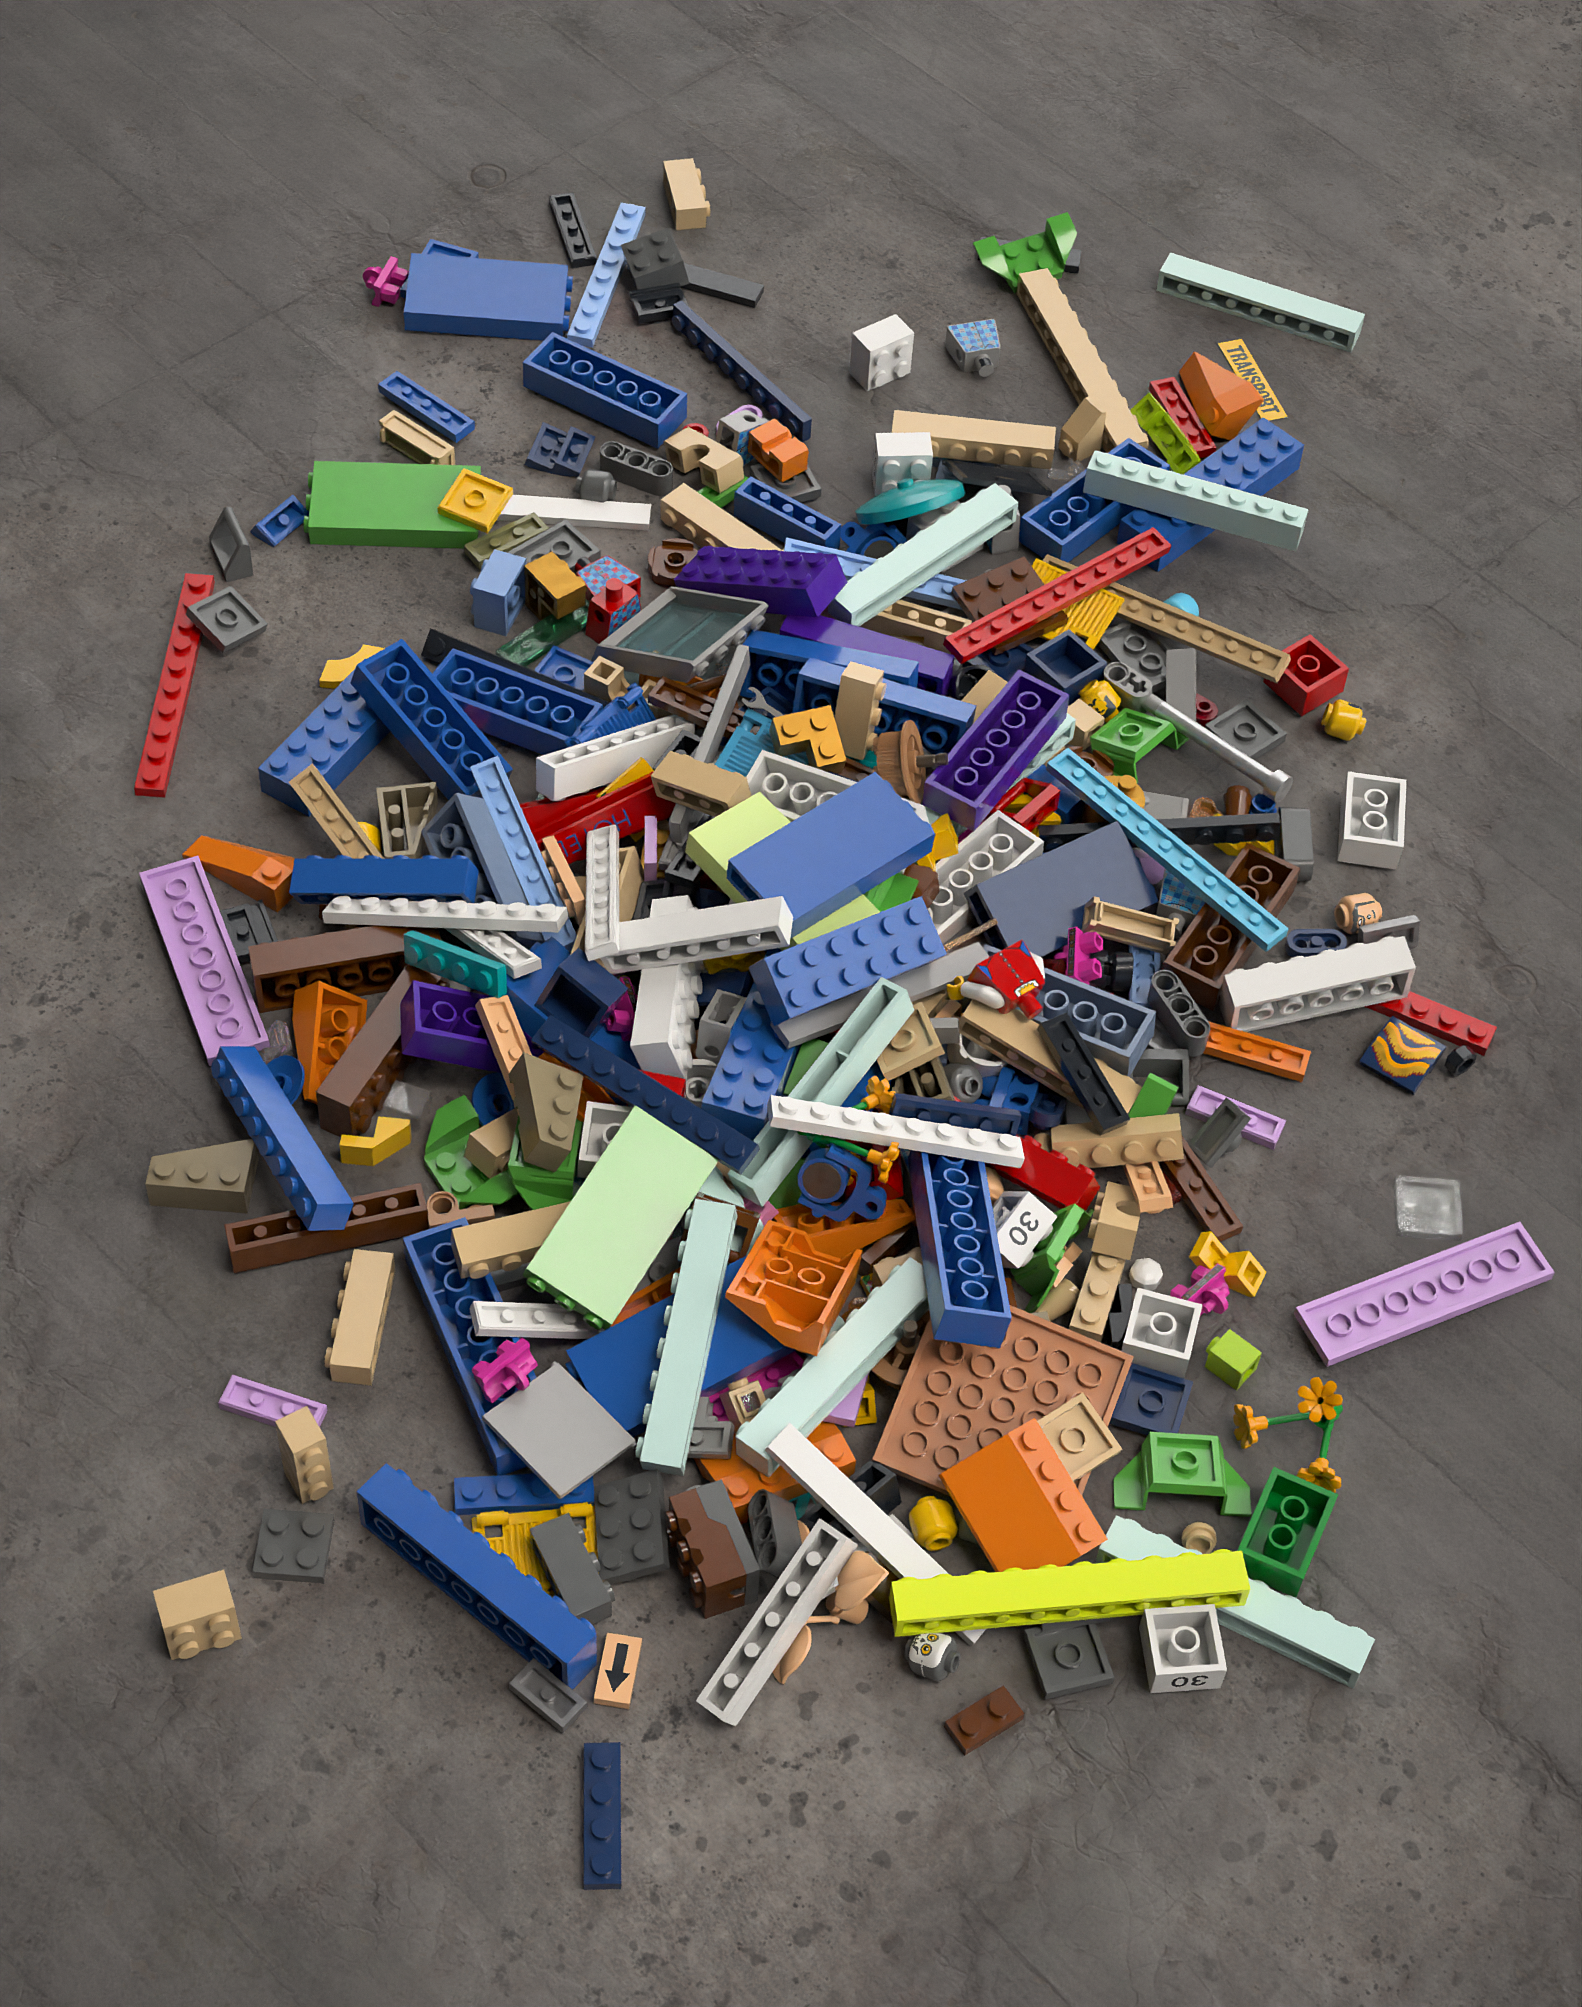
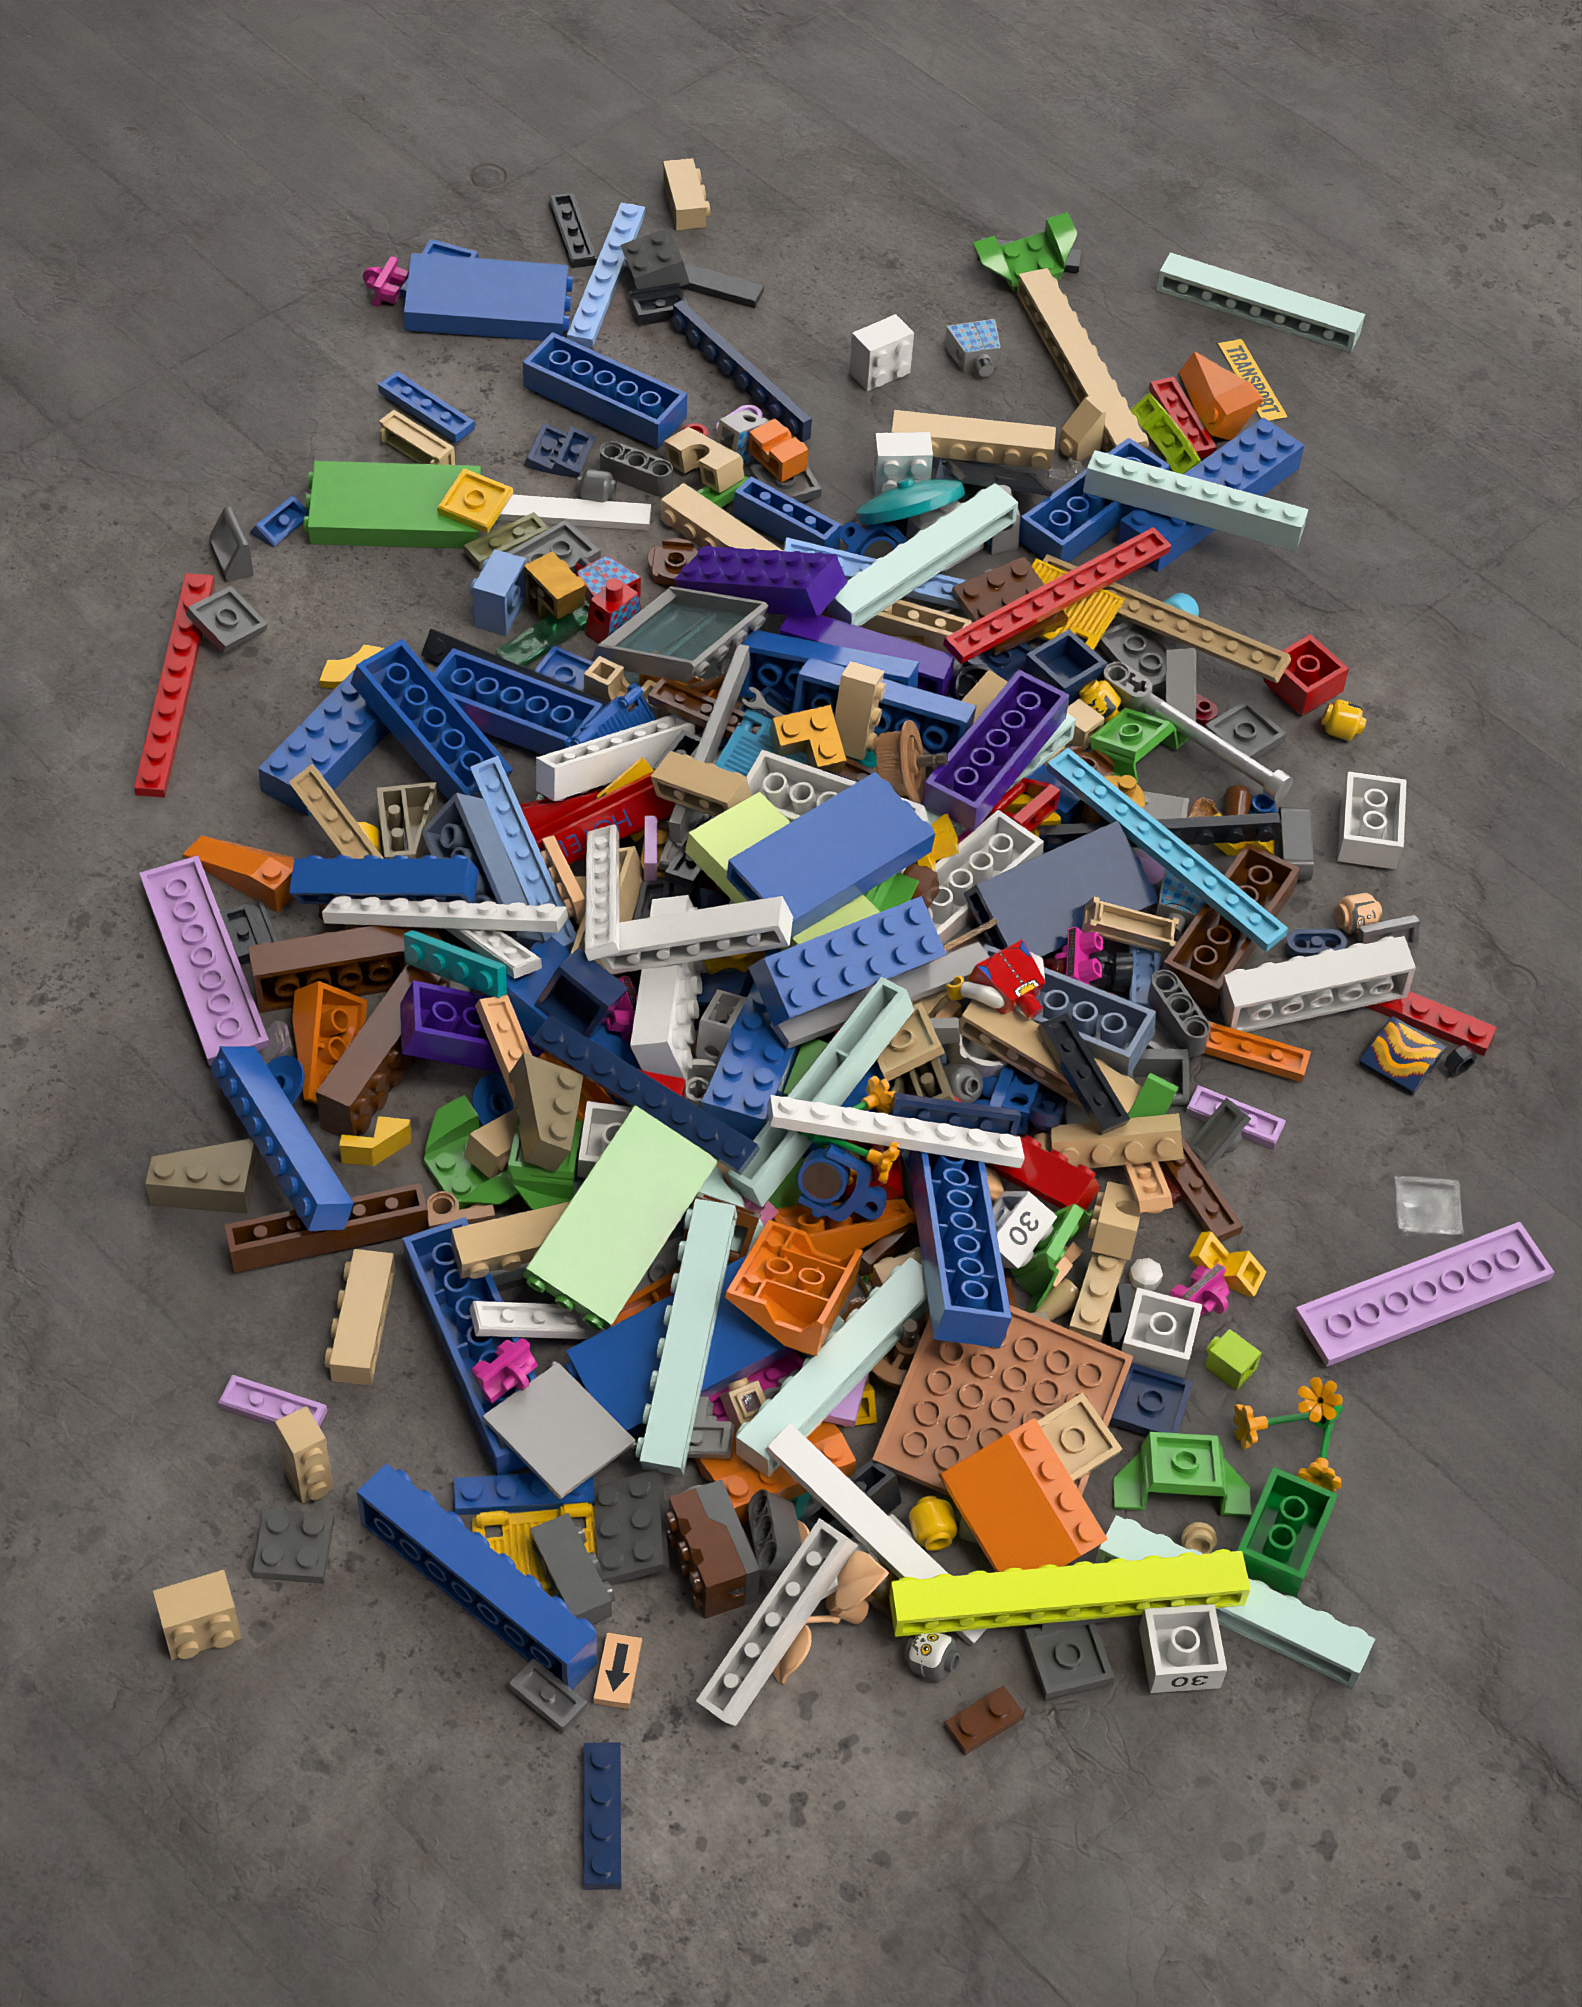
clear panel [383,1080,433,1119] -> none

